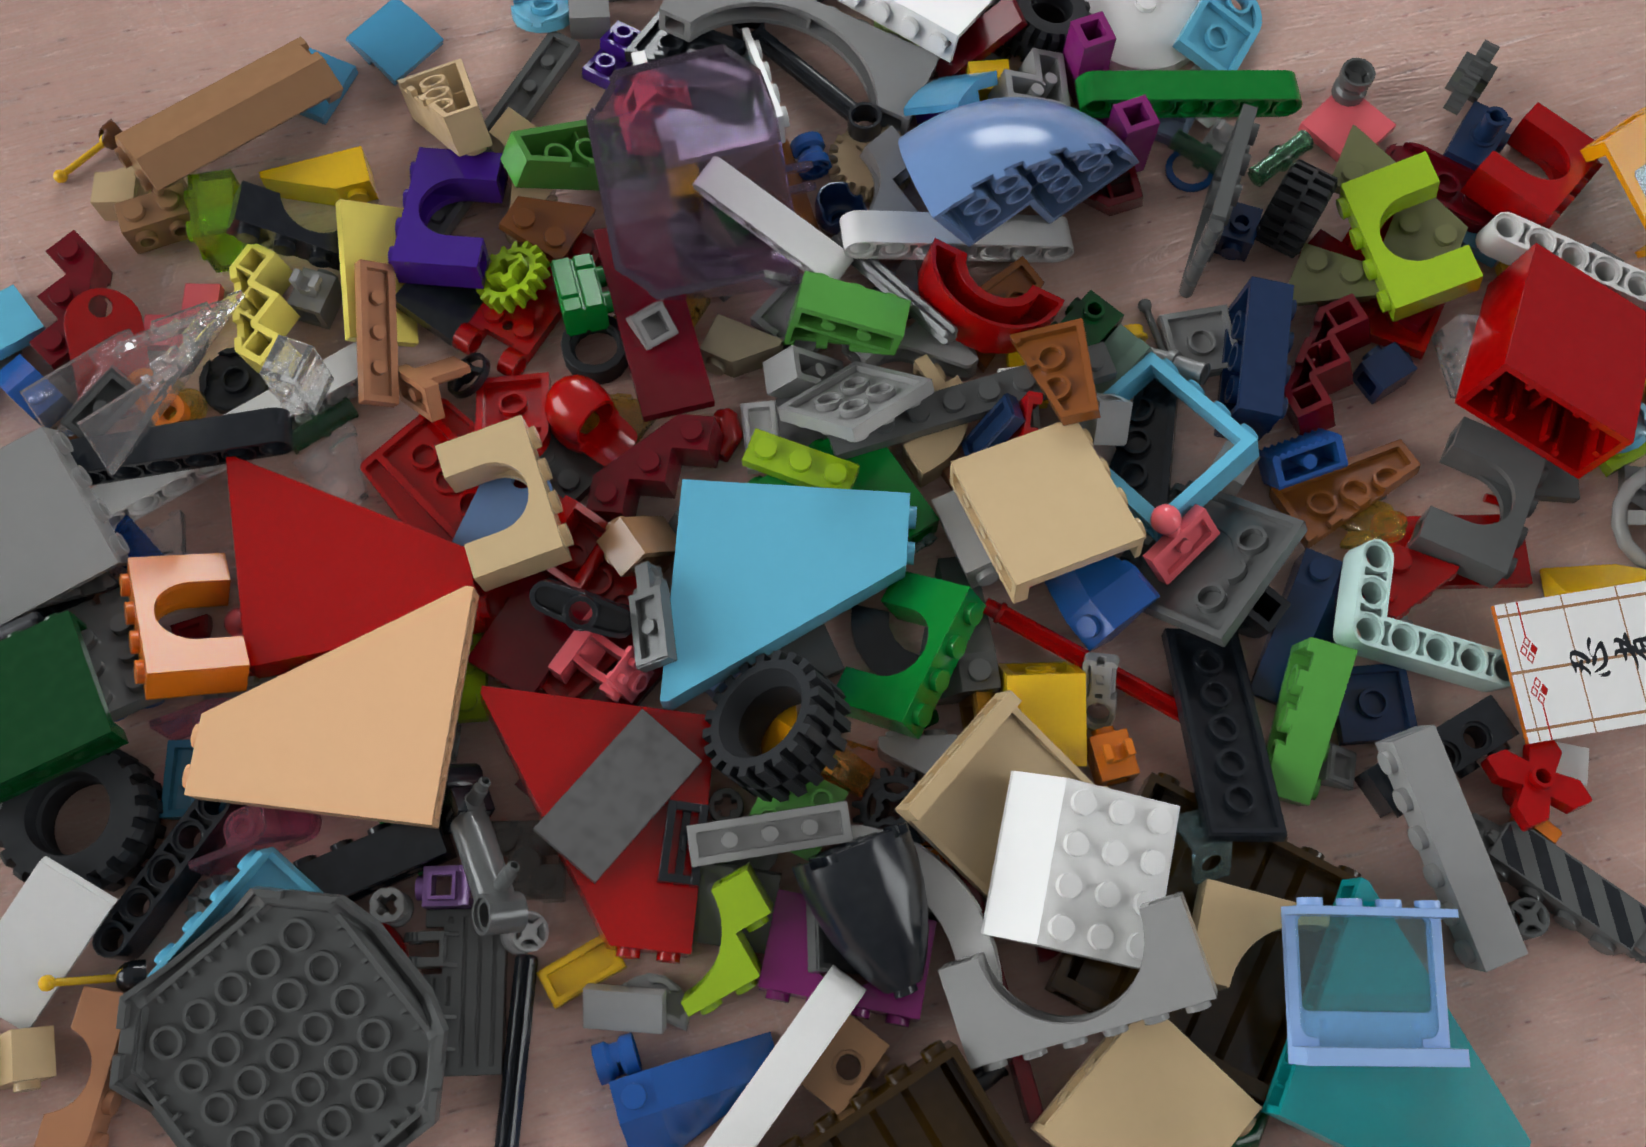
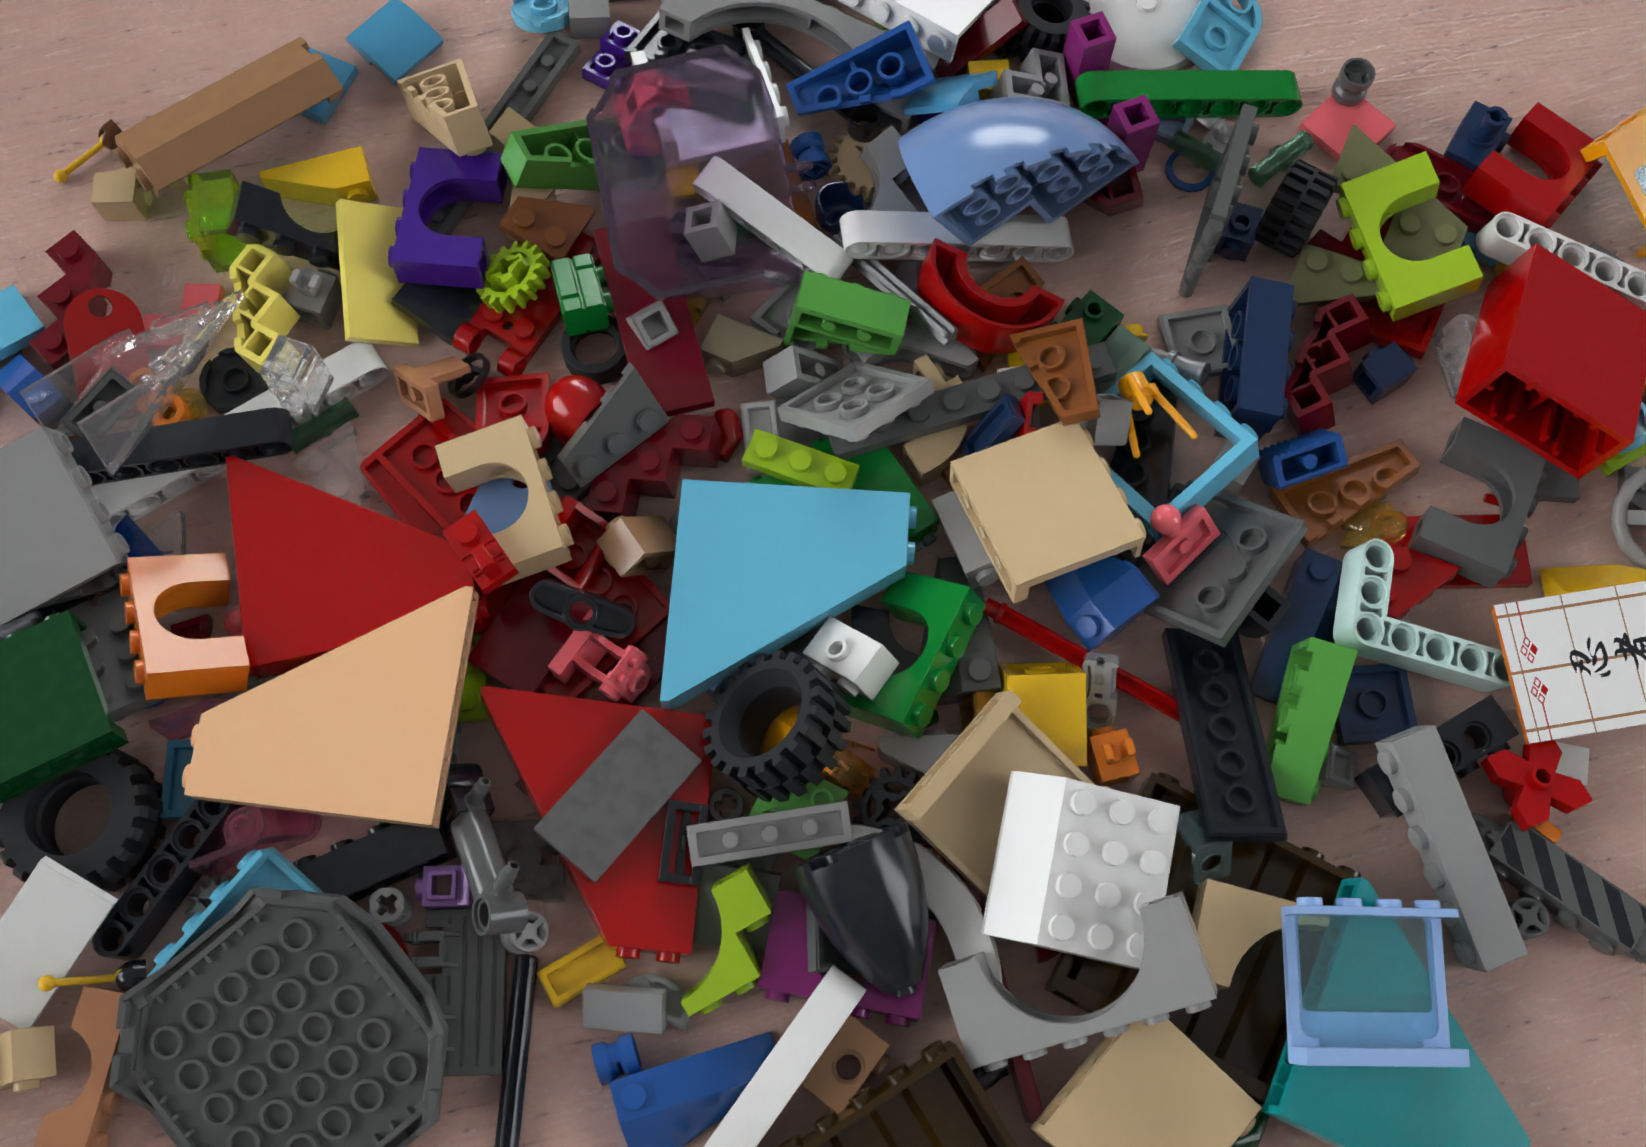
medium nougat brick [114,183,206,254] -> none
nougat plate [354,259,399,408] -> none
dark grey hinge [628,561,677,672] -> none
dark grey hinge [1138,299,1169,352] -> none
dark grey gear [1443,39,1500,115] -> none
none -> red hinge [442,509,519,595]
none -> dark grey wing [557,362,670,488]
none -> light grey brick [684,199,737,263]
none -> blue wedge [785,20,936,116]
none -> white brick [803,616,899,701]
none -> light orange plant [1117,371,1198,458]

